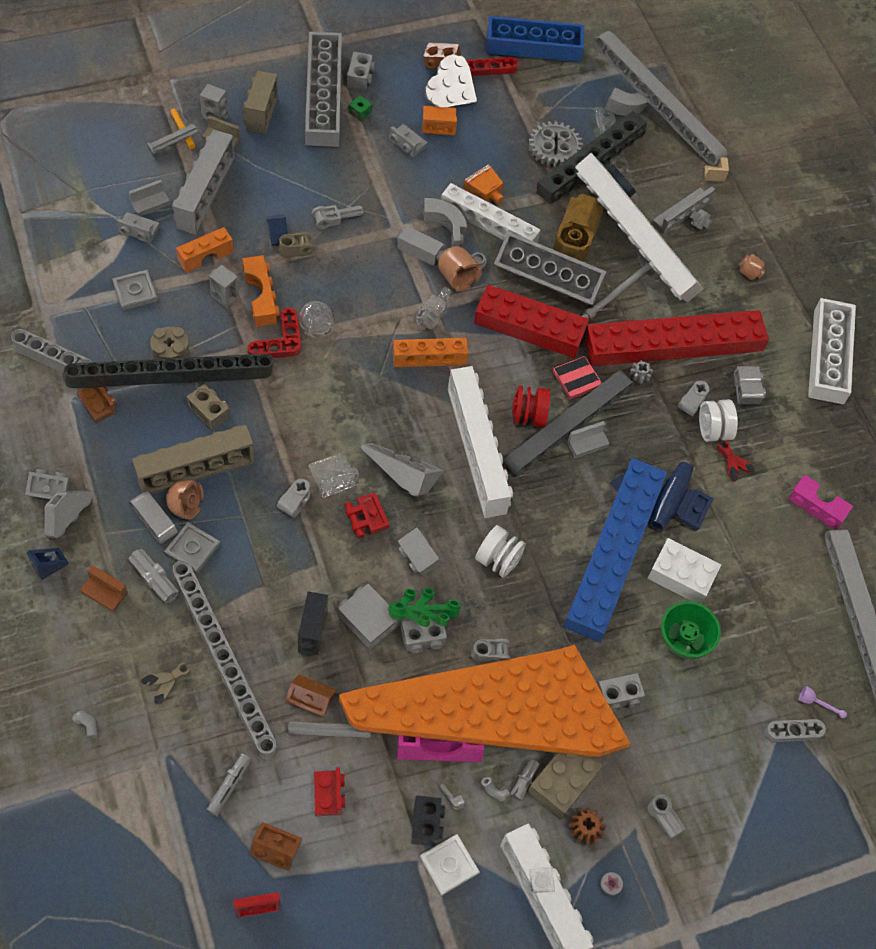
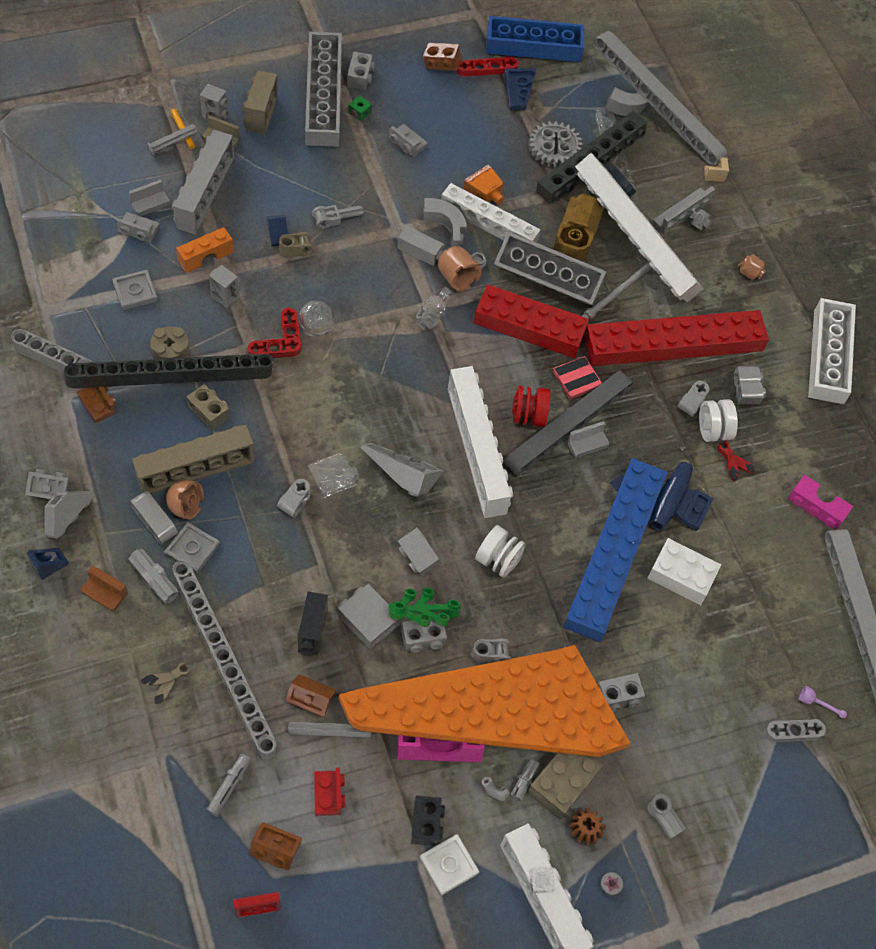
light grey arm [72,710,98,739] -> none
orange arch [242,255,280,327] -> none
red plate [344,492,389,539] -> none
orange brick [392,338,468,367] -> none
orange bracket [422,106,457,135] -> none
plate [425,55,477,108] -> none
light grey hand [439,784,464,810] -> none
light grey gear [629,360,653,384] -> none
green piece [661,601,721,659] -> none
none -> dark blue wing [504,68,537,110]

